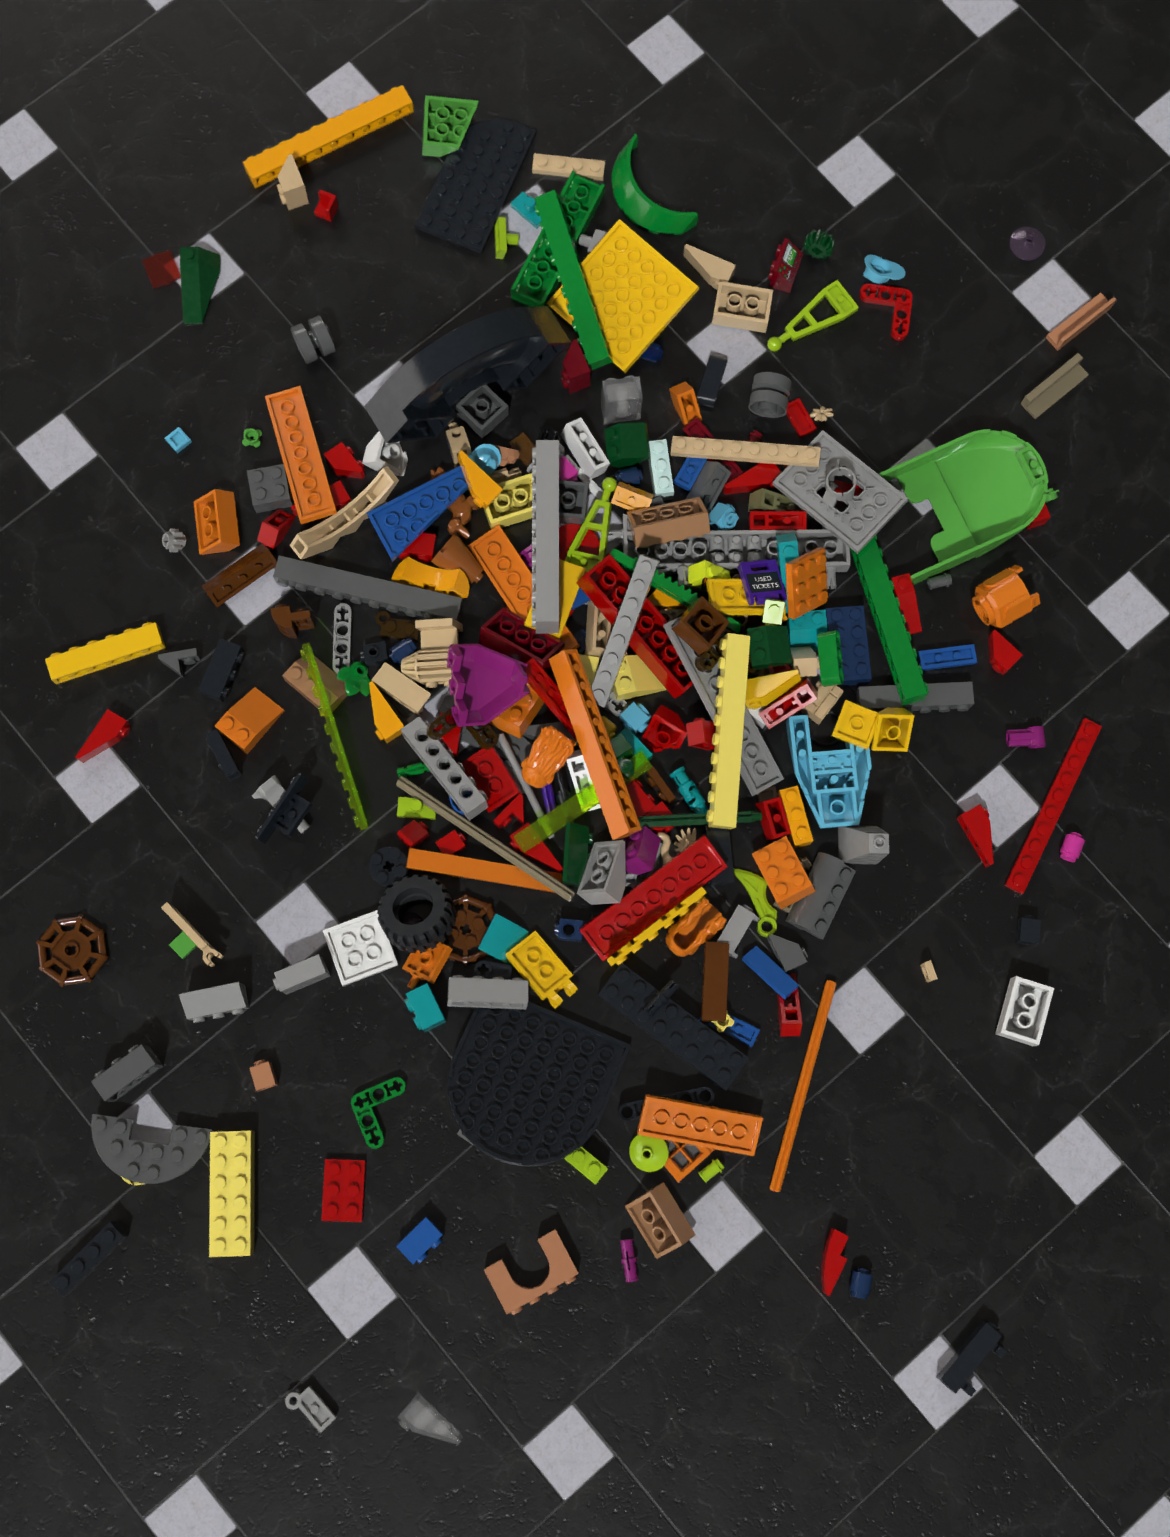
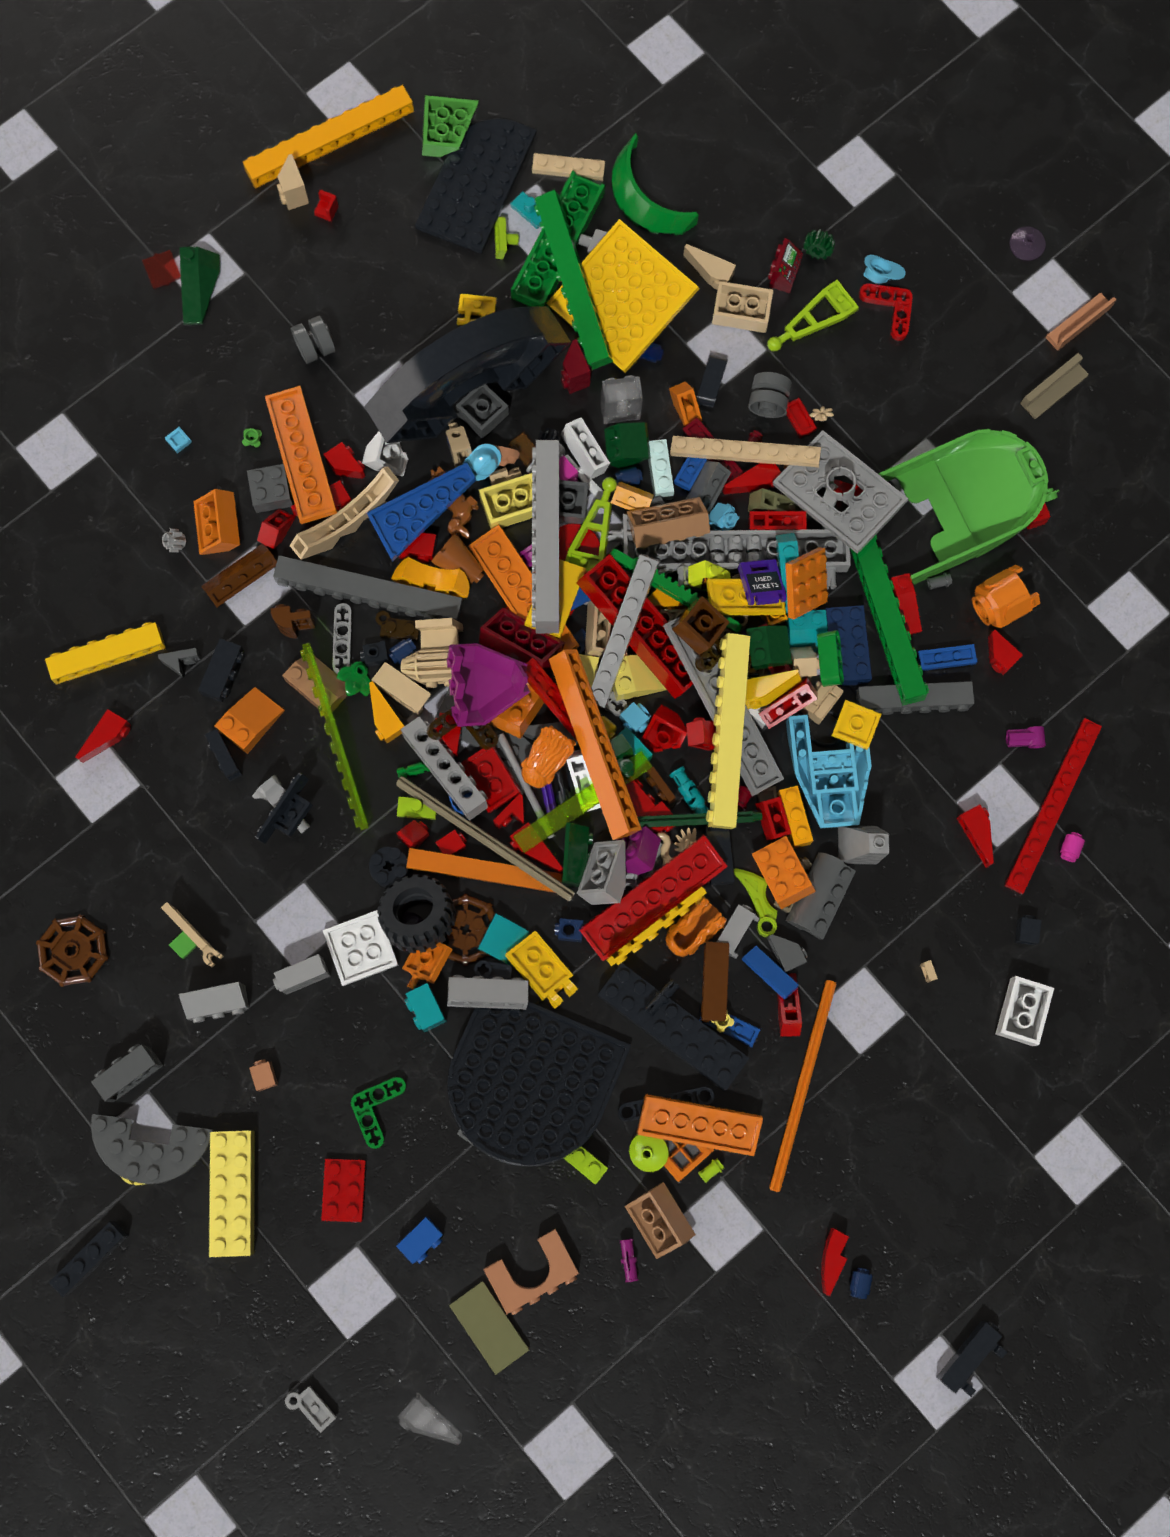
light orange slope [457,450,503,510] -> none
bracket [762,598,785,626] -> none
yellow slope [871,707,915,752] -> none
none -> olive tile [449,1281,529,1375]
none -> yellow plate [457,294,497,326]
none -> dark red bush [738,786,754,811]

